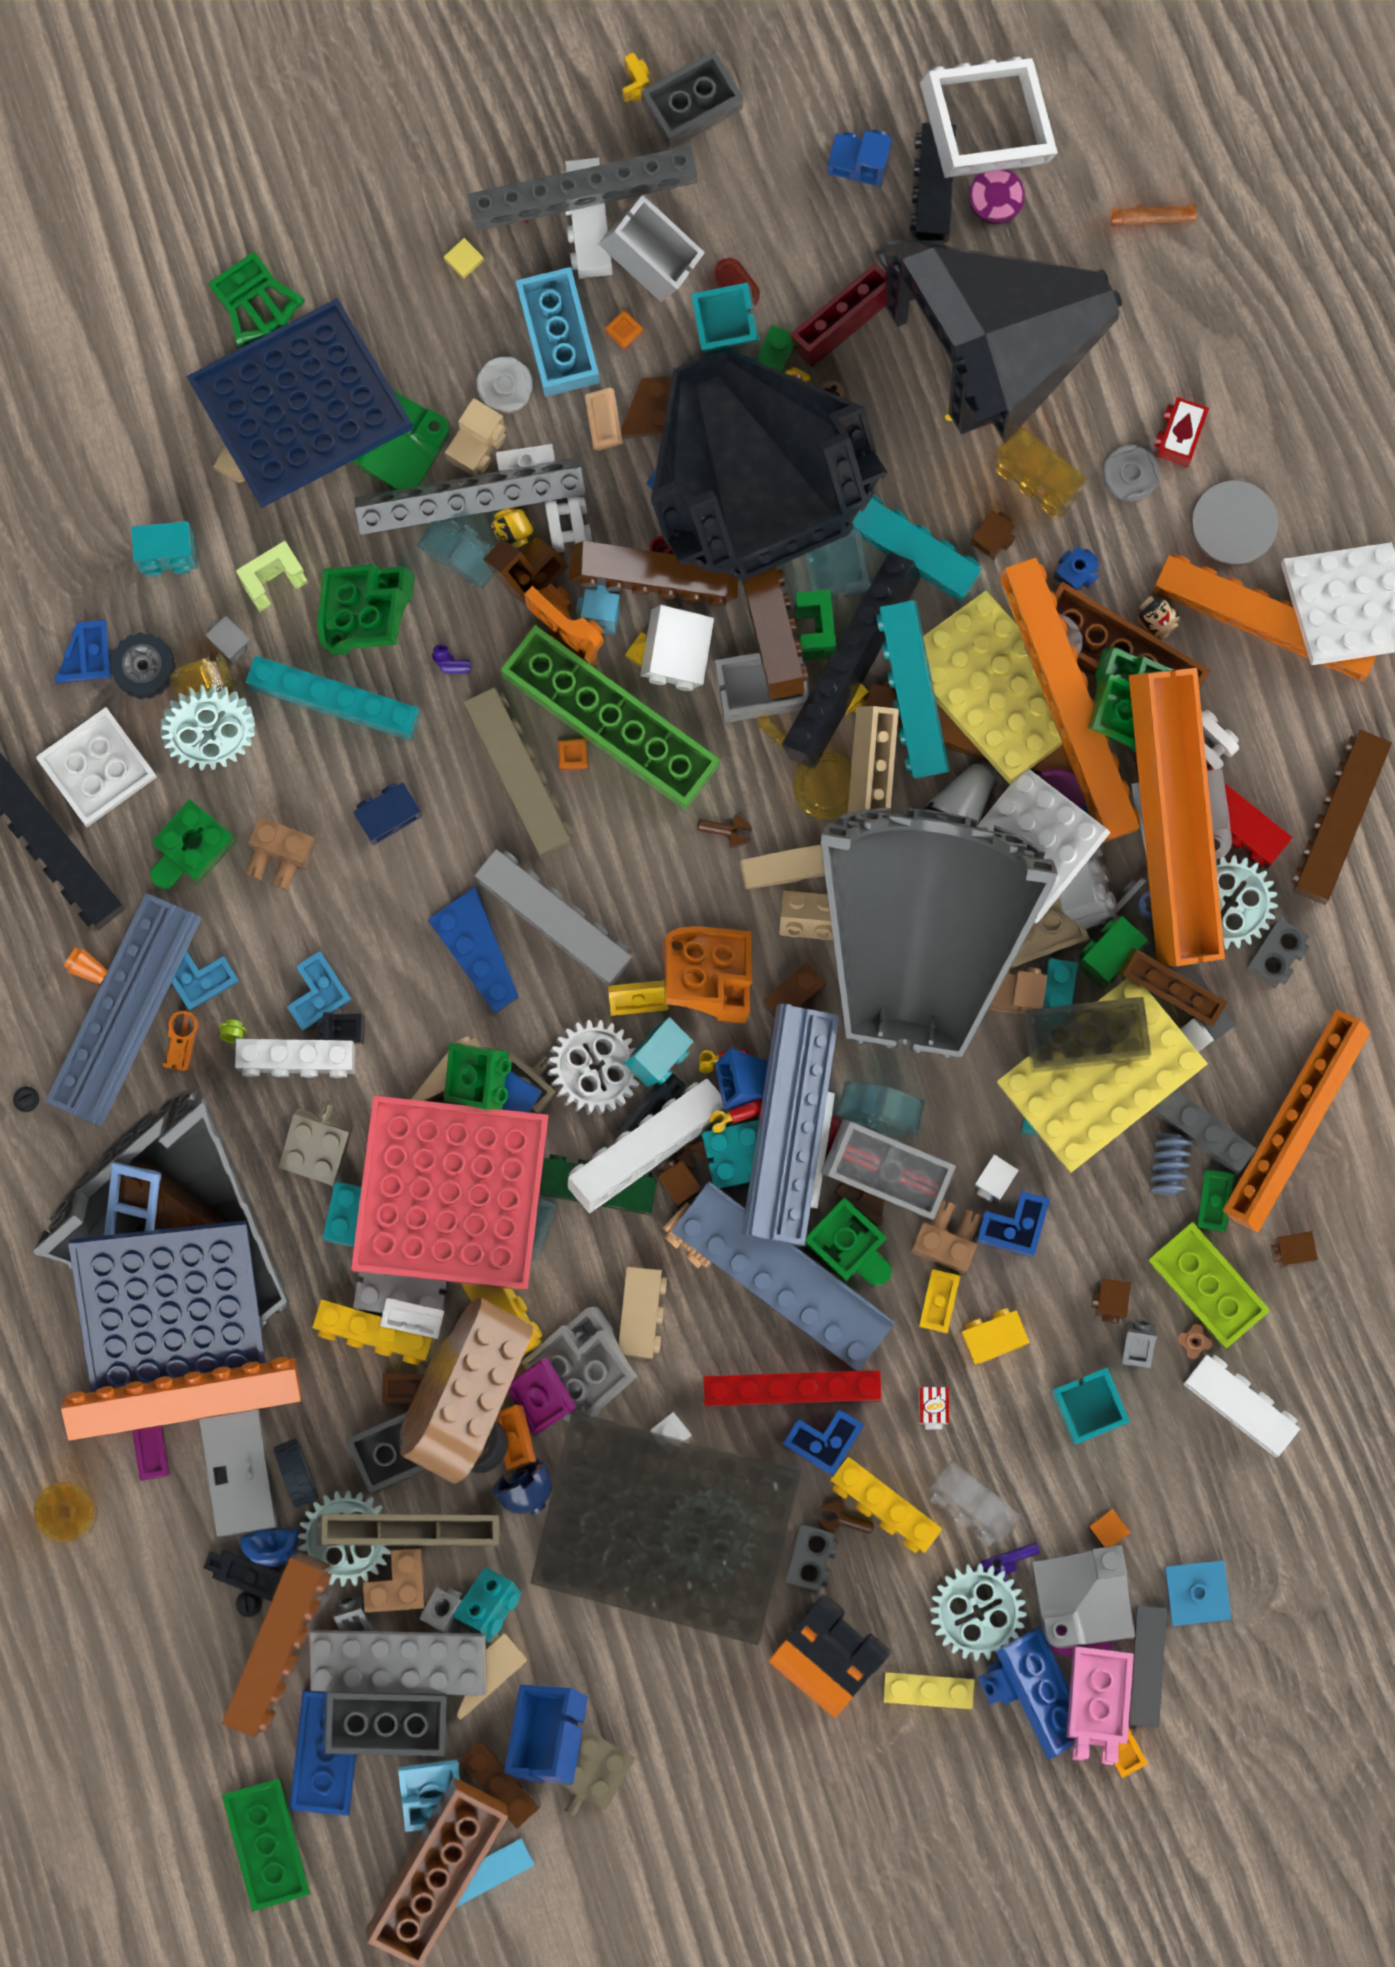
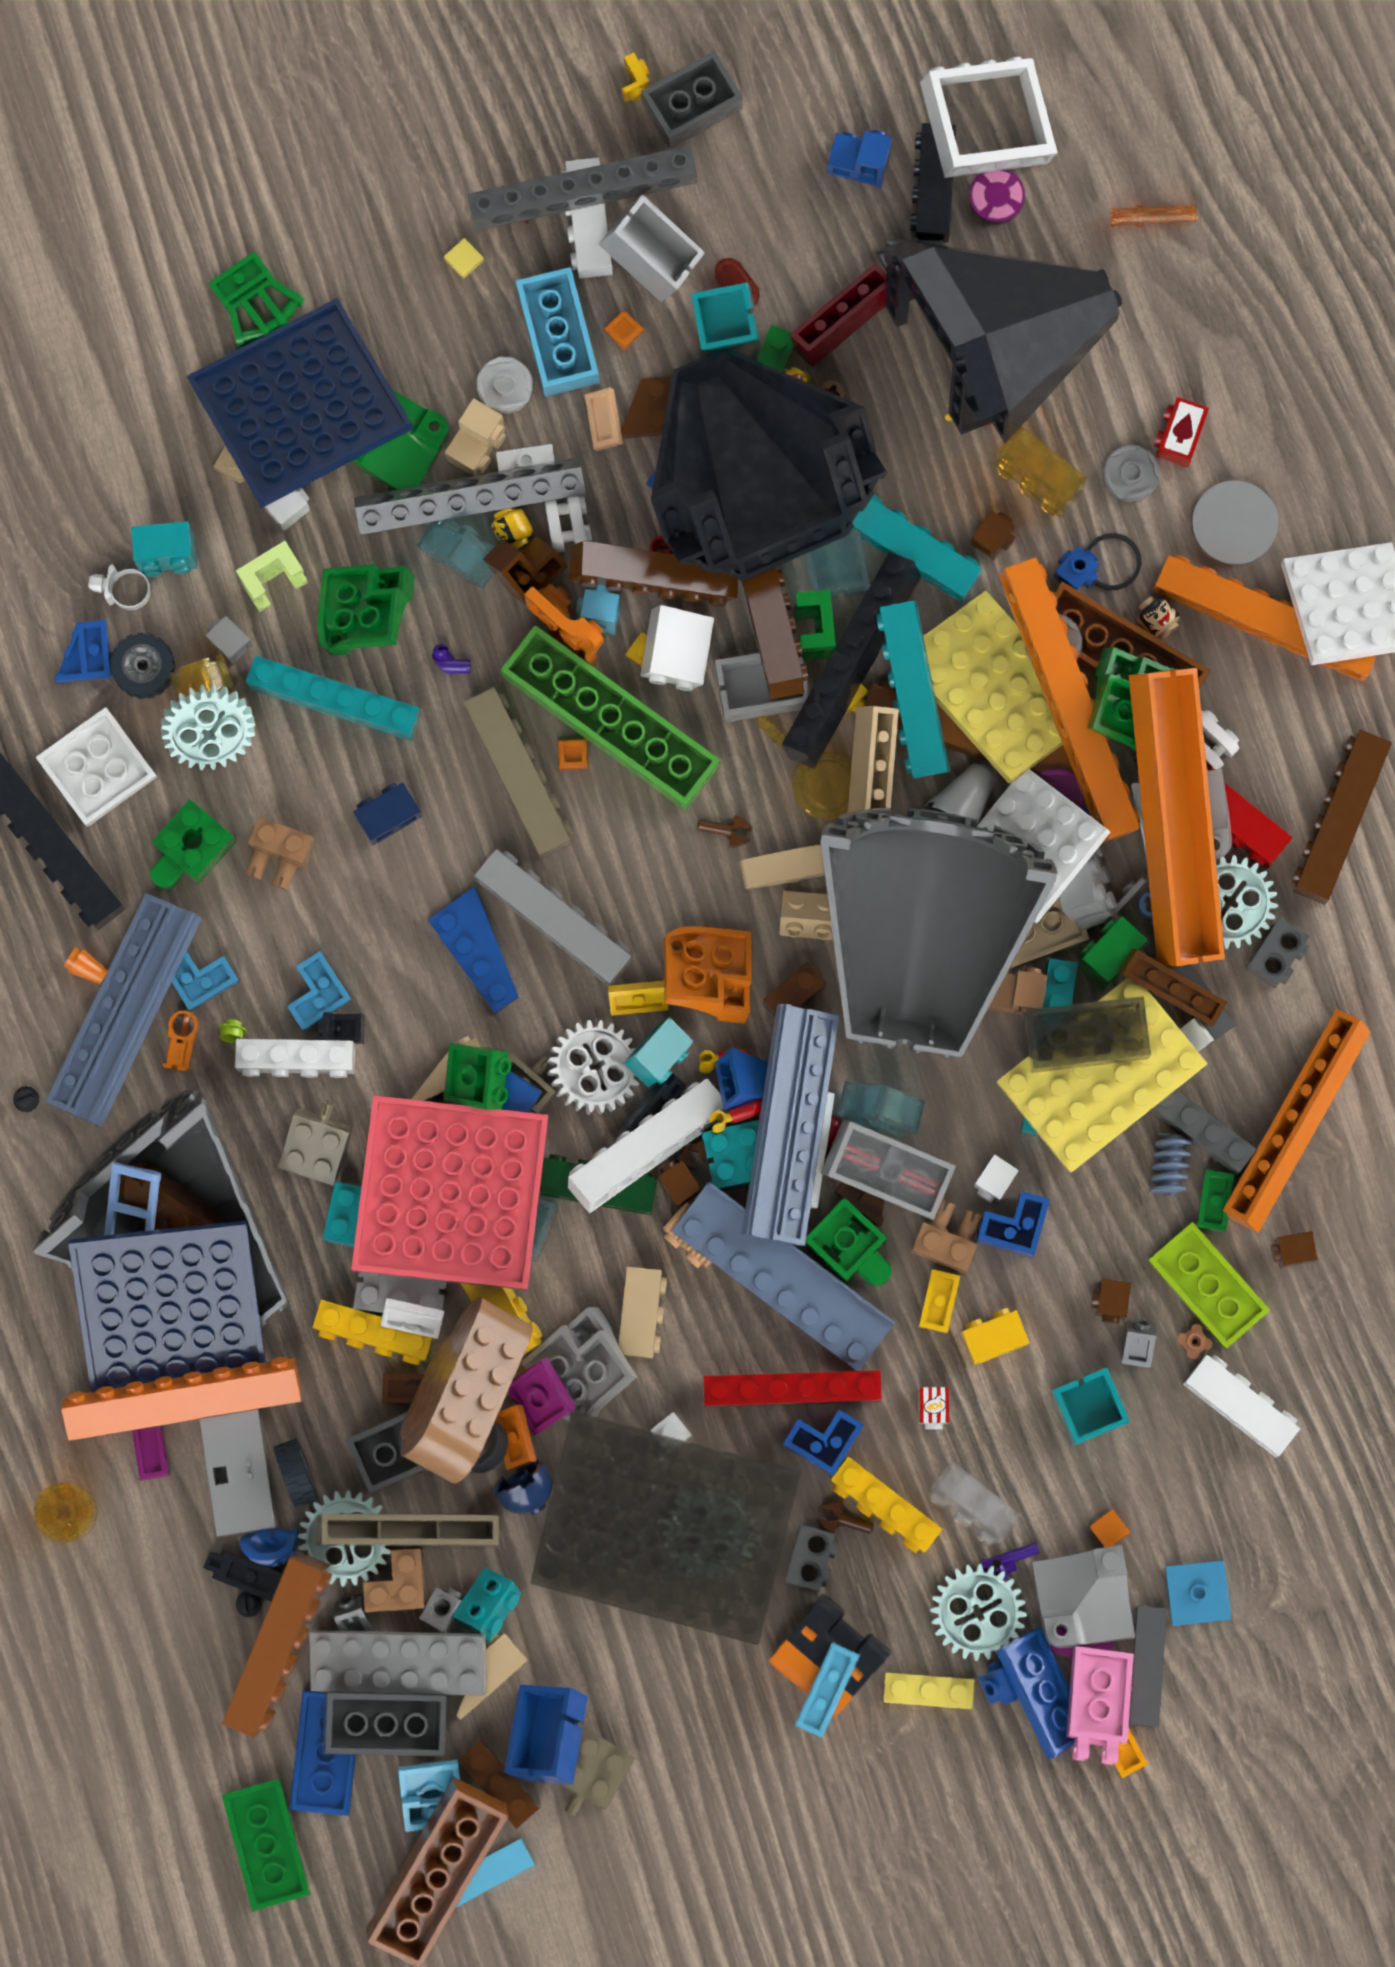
none -> white piece [88,564,151,610]
none -> white brick [264,488,310,532]
none -> medium azure tile [794,1642,860,1738]
none -> black piece [1087,533,1142,590]

